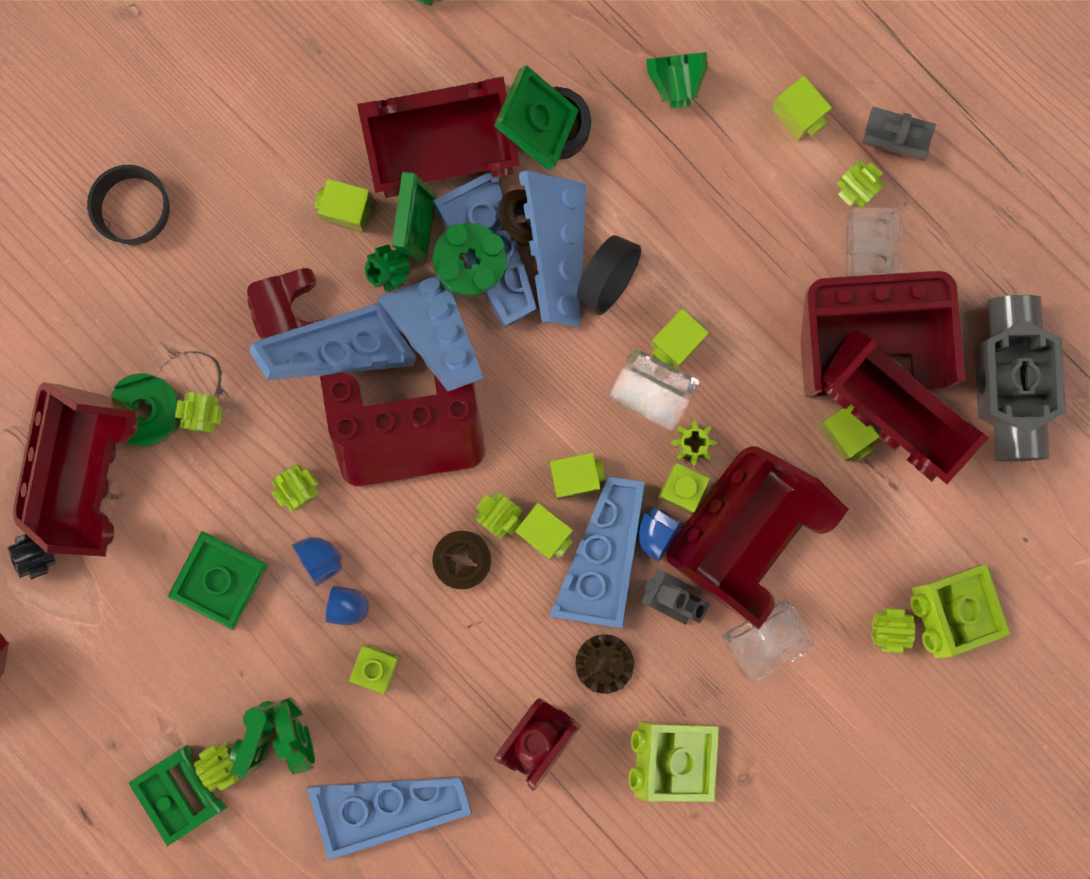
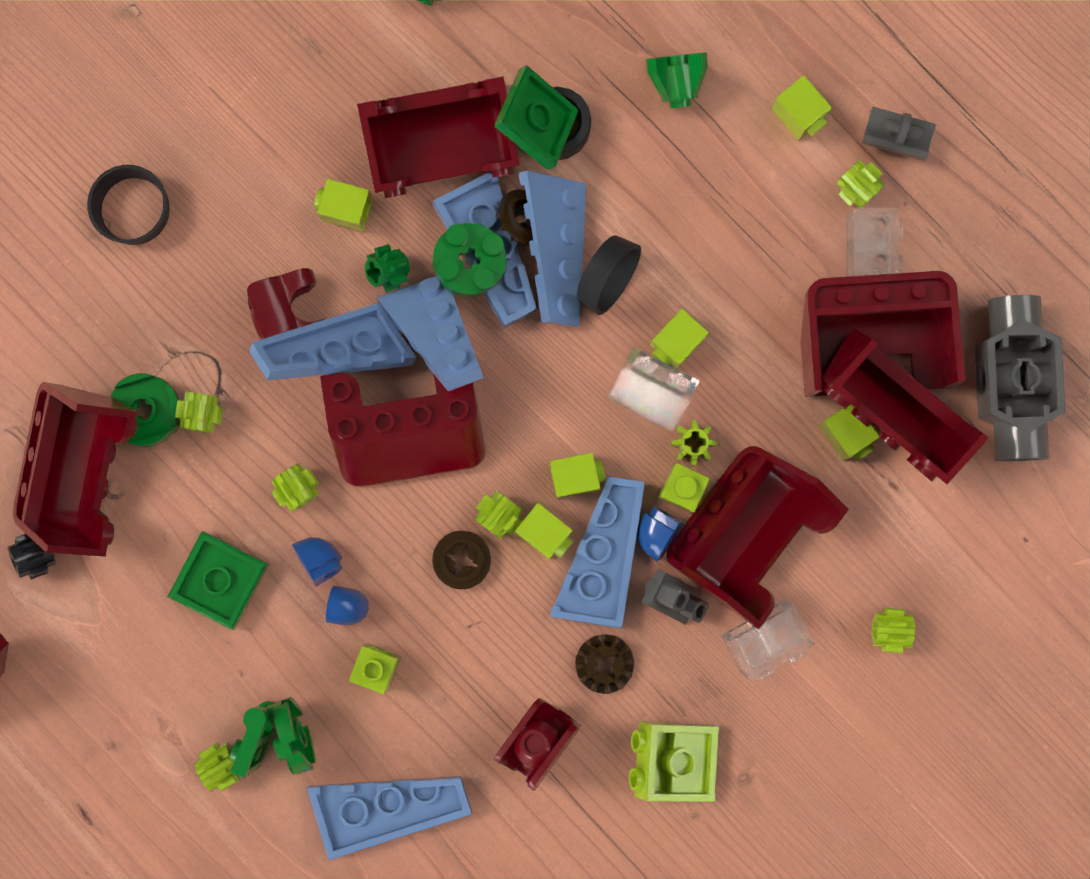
green plate [128,745,227,847] -> none
green plate [392,172,436,263] -> none
lime plate [910,564,1010,659] -> none

